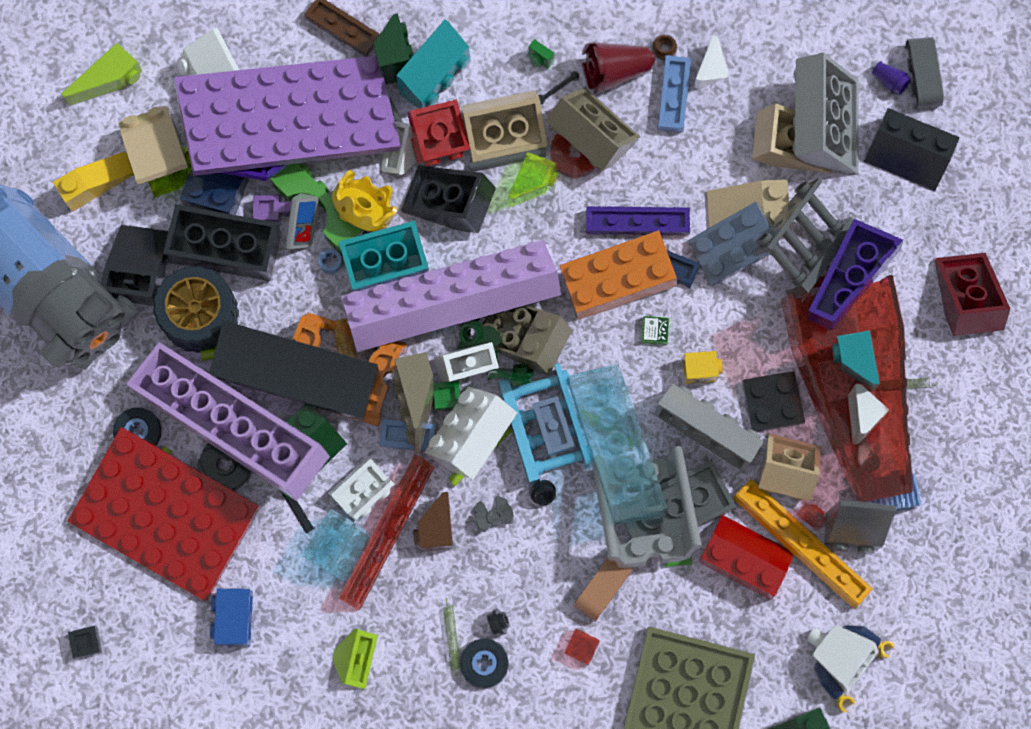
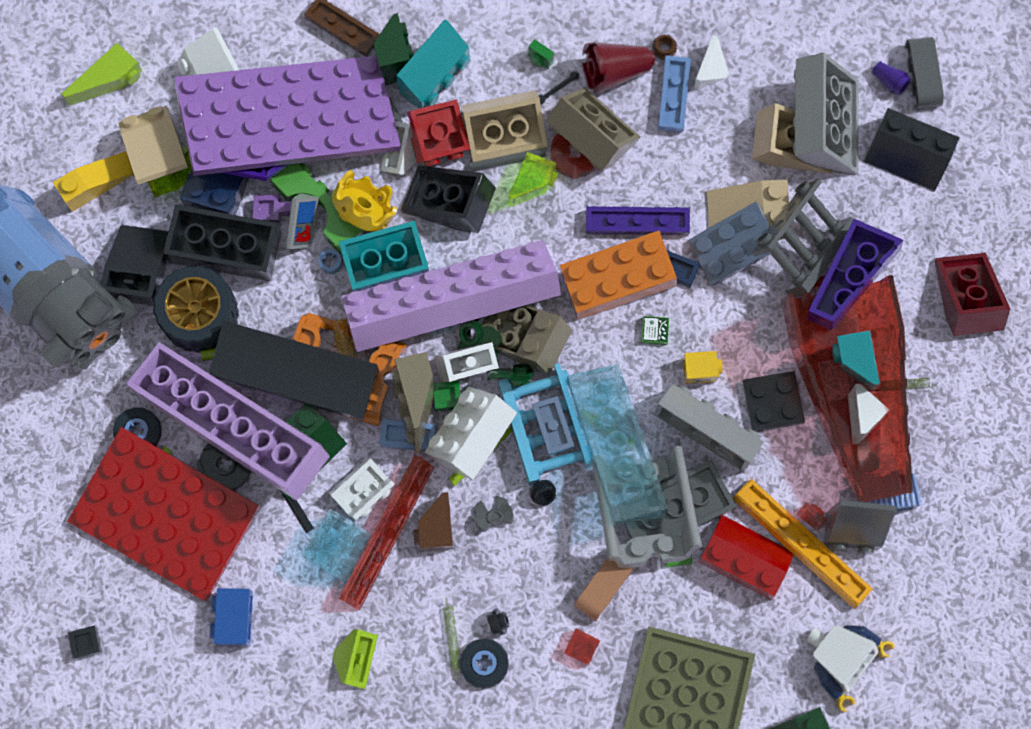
tan slope [758,433,821,501] -> none

